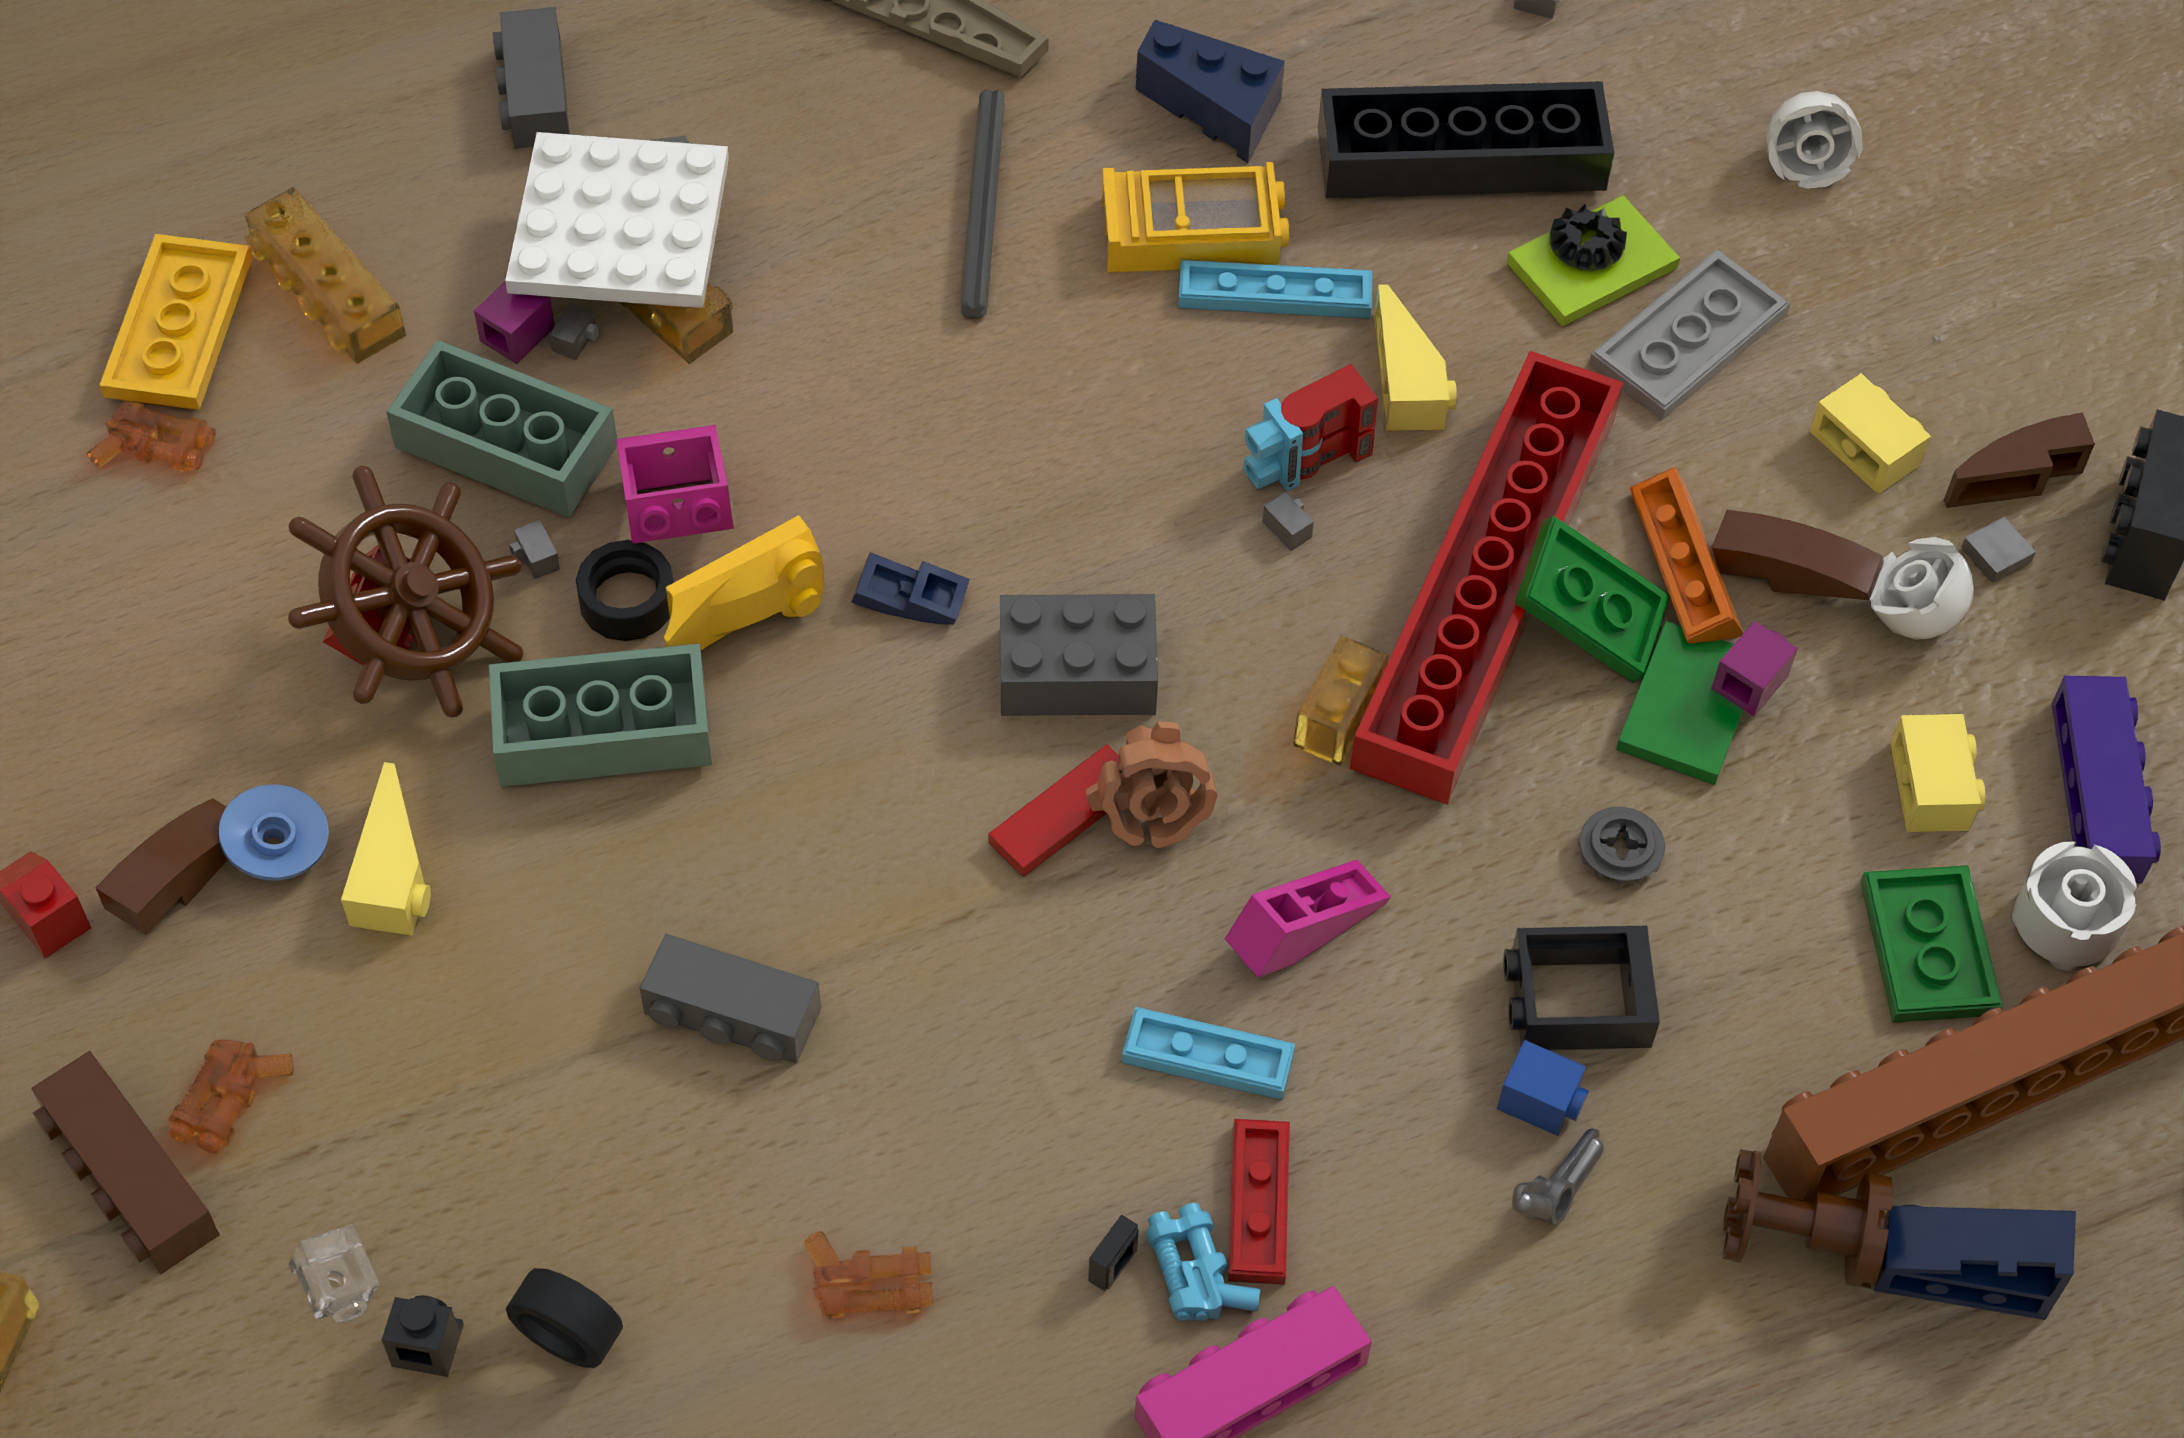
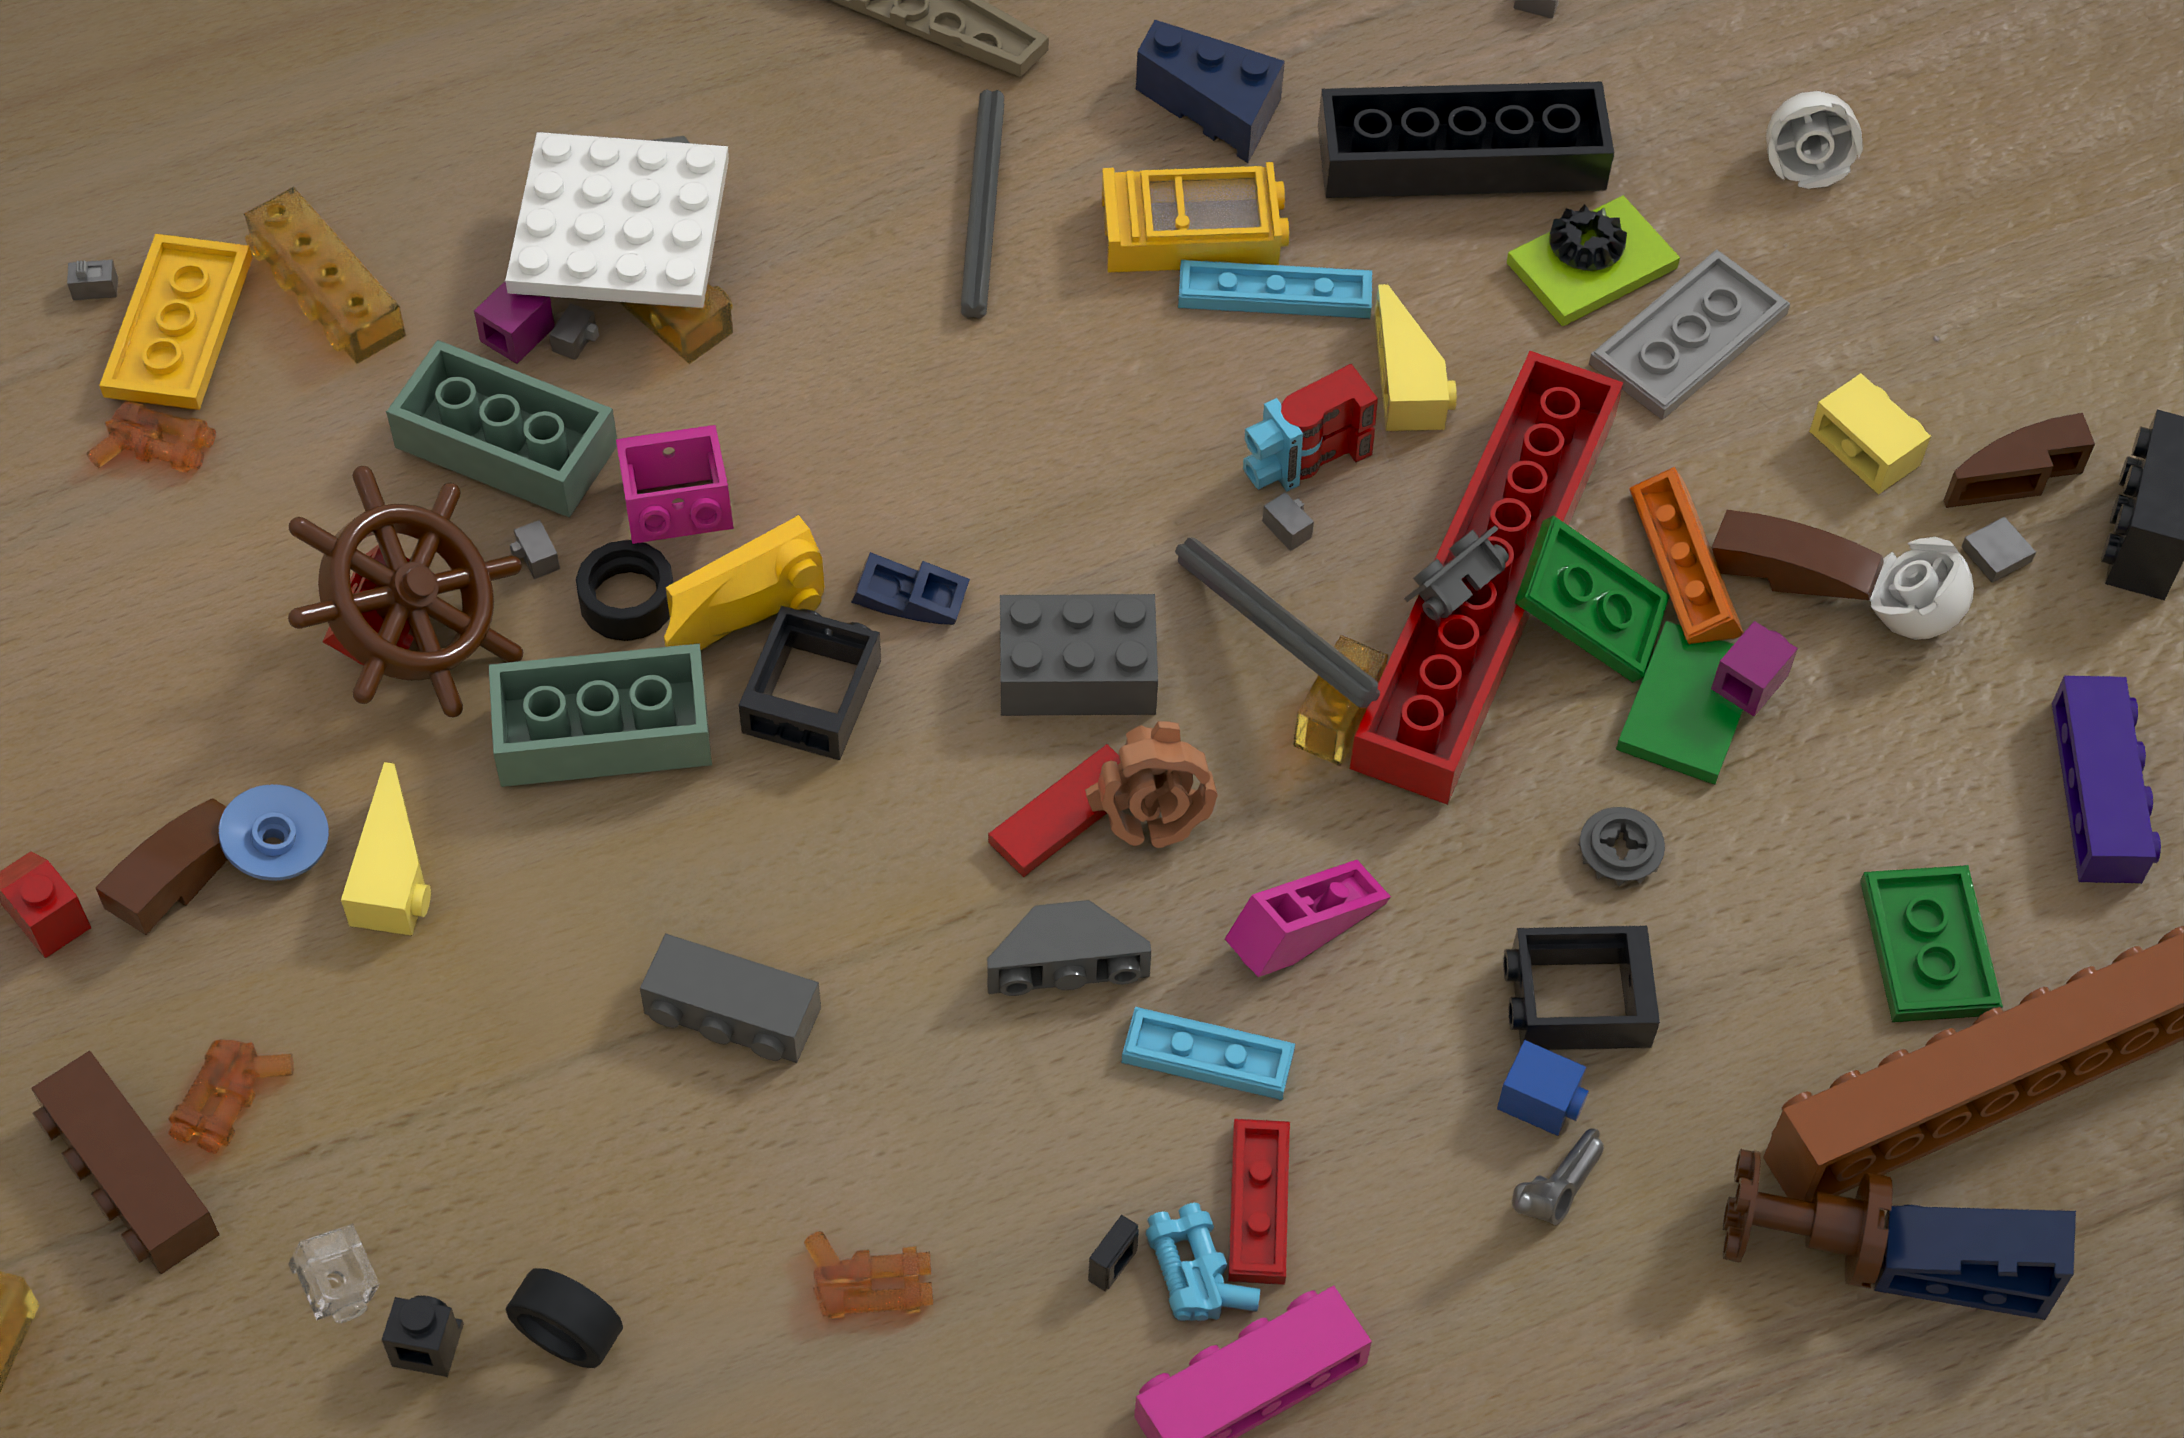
dark grey brick [493,7,570,148] -> none
light yellow brick [1890,714,1986,832] -> none
white brick [2012,842,2137,971] -> none
none -> flat silver piece [67,260,118,300]
none -> black window [738,606,881,760]
none -> dark grey slope [987,900,1152,996]
none -> dark grey axle [1175,538,1380,708]
none -> dark grey hinge [1404,526,1509,620]

